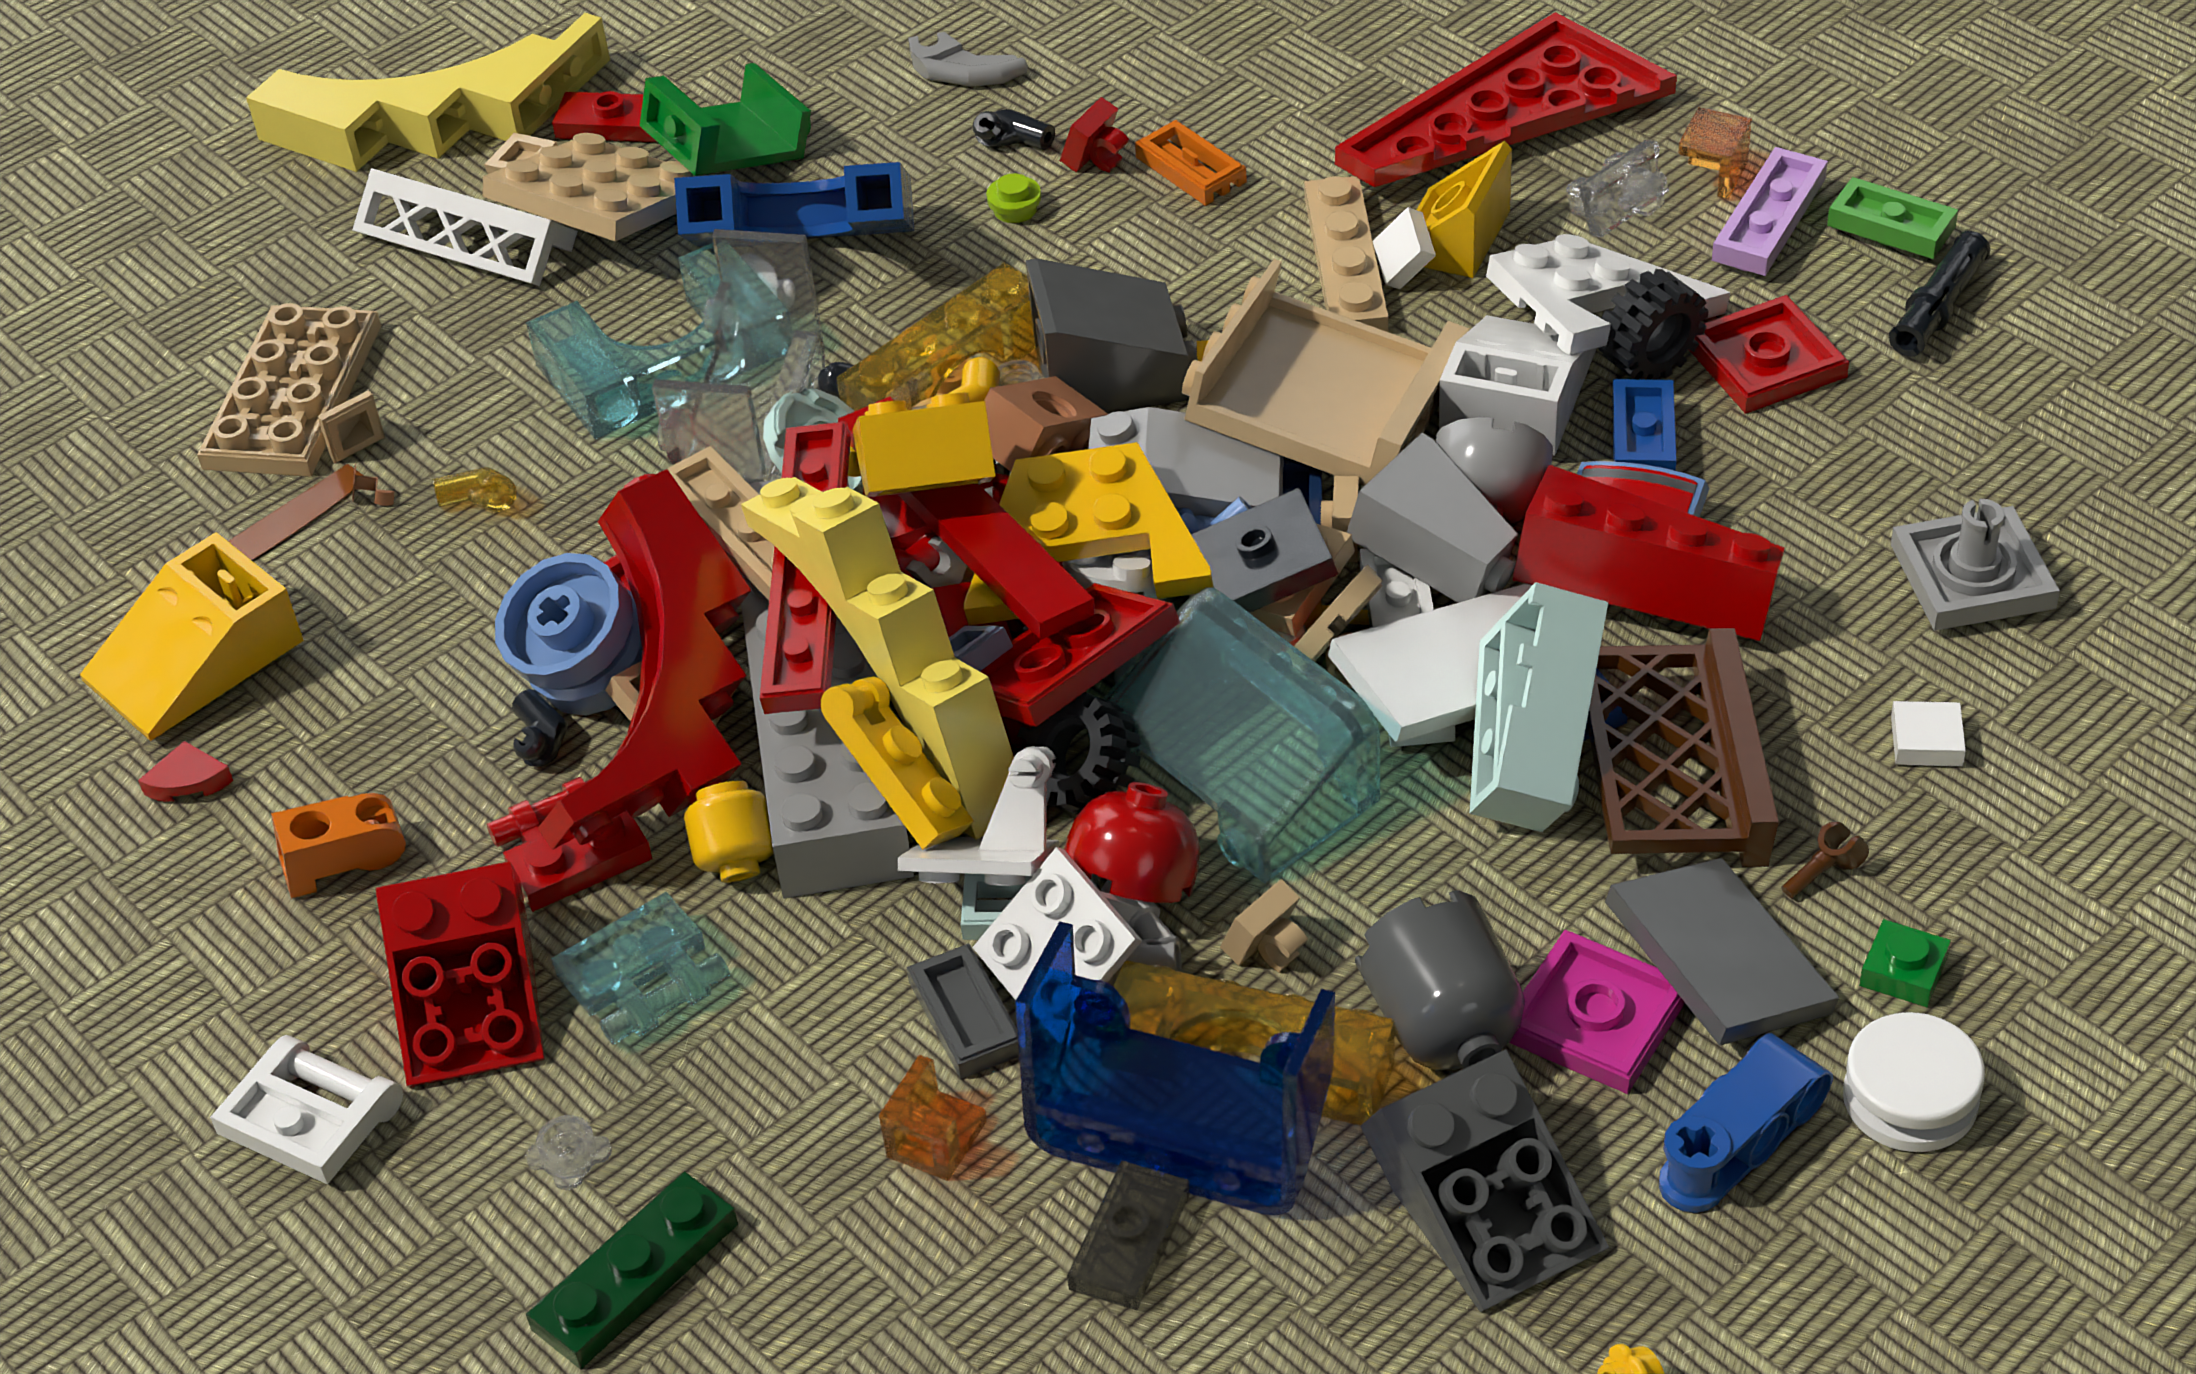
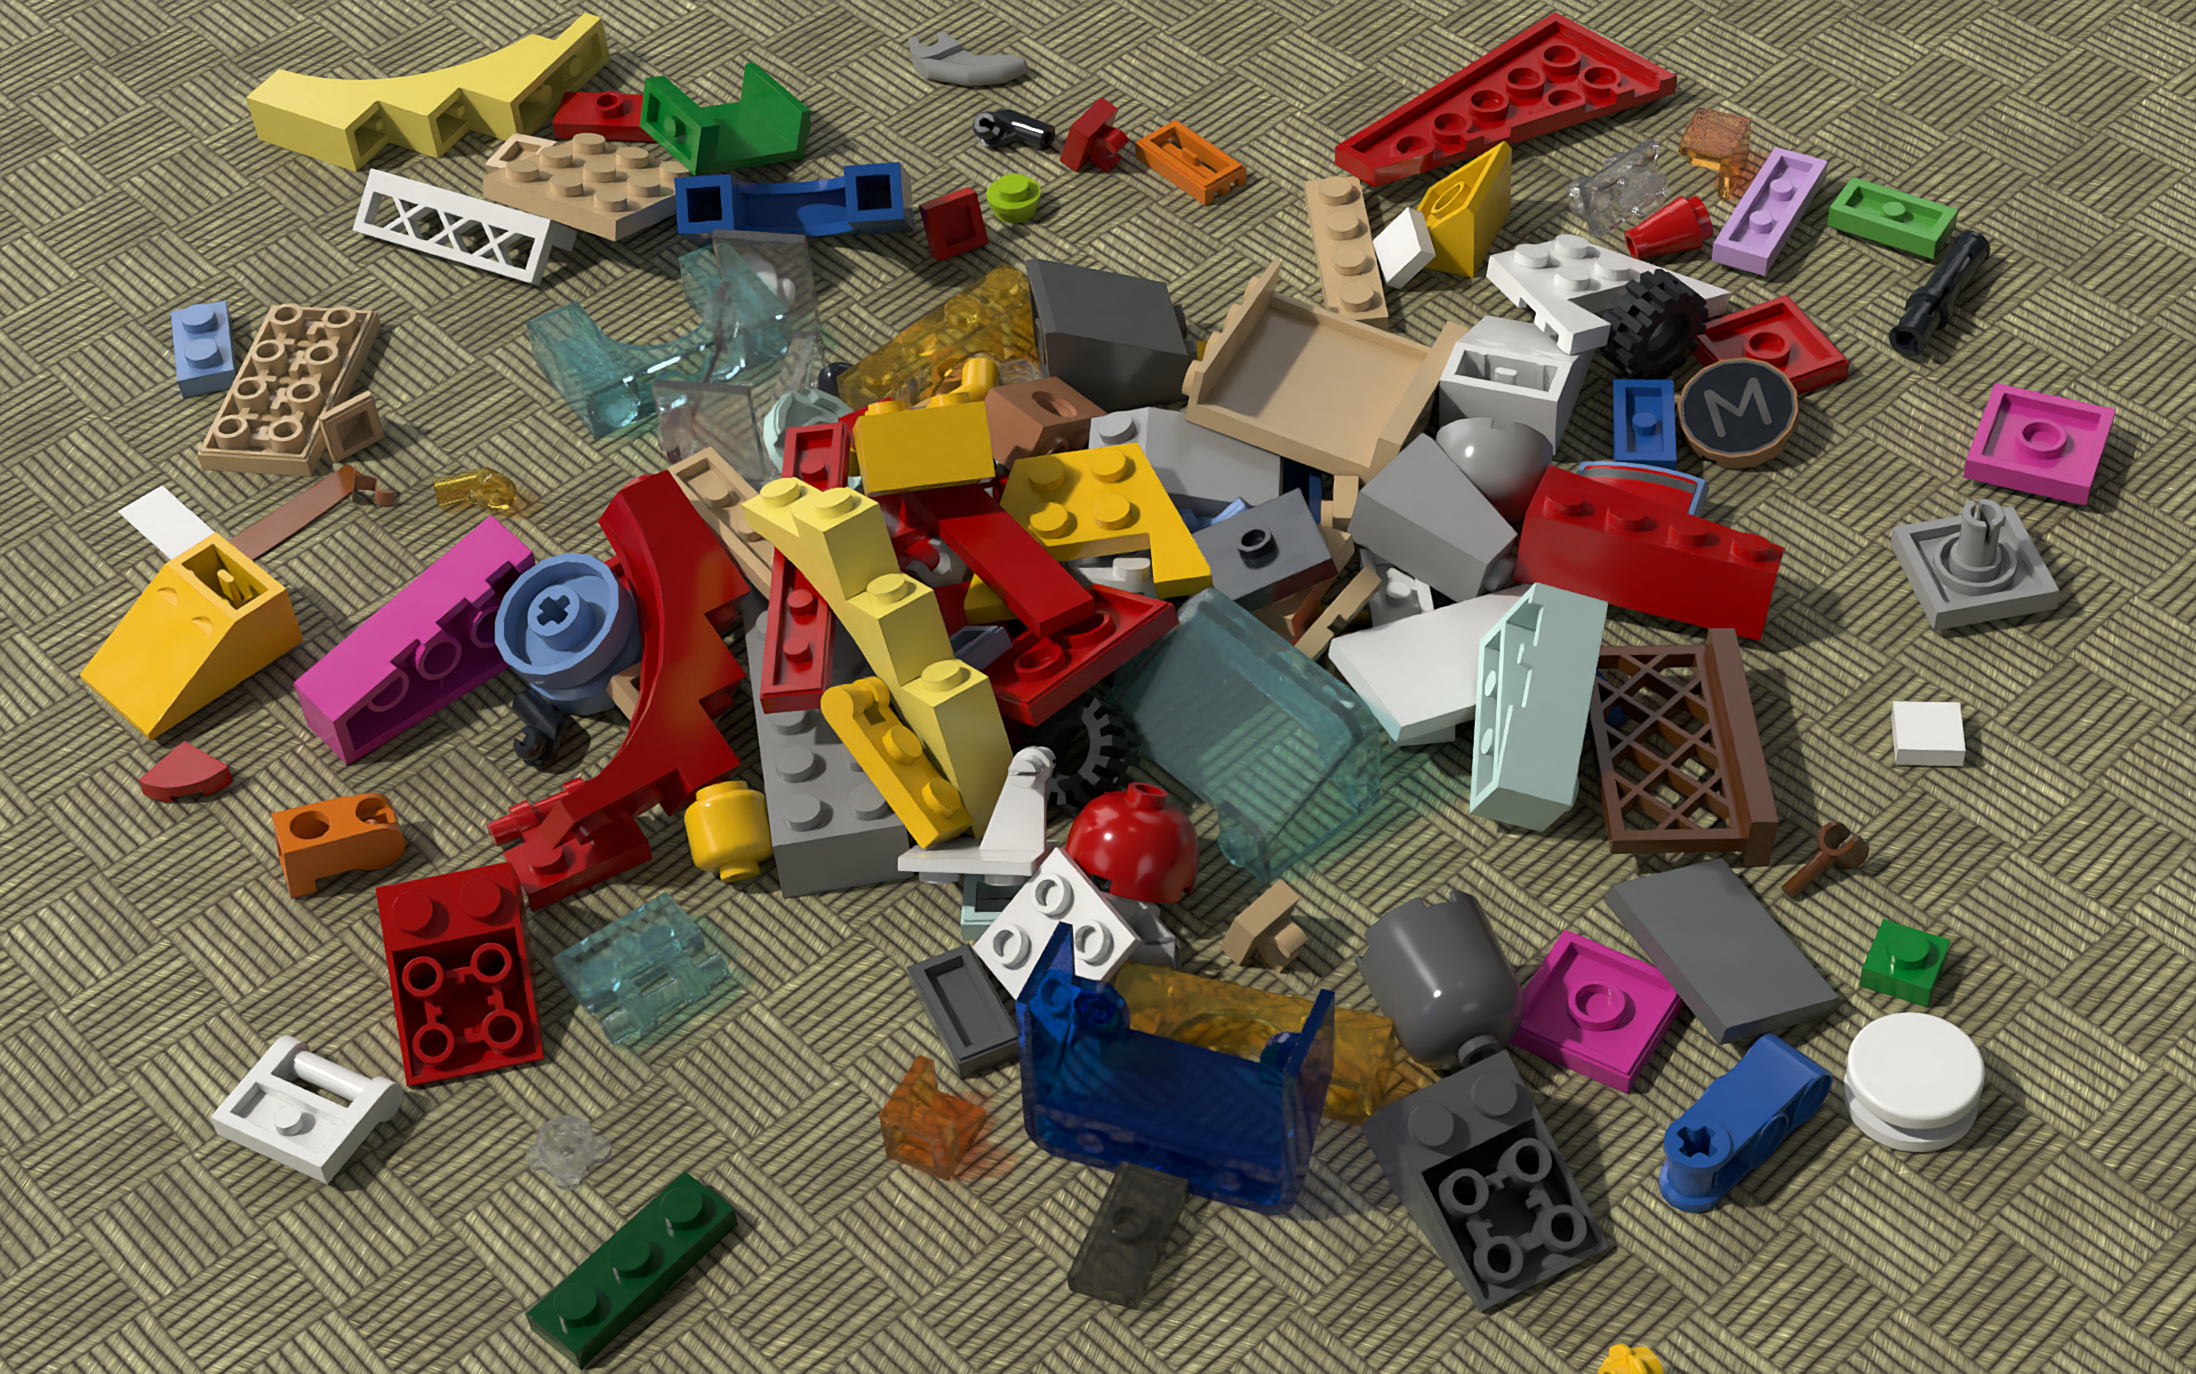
none -> white sticker [118,485,215,560]
none -> medium blue plate [171,300,238,398]
none -> dark pink wedge [293,515,536,766]
none -> red tile [918,187,989,261]
none -> red cone [1624,195,1713,261]
none -> tile [1678,357,1799,469]
none -> dark pink plate [1963,383,2116,506]

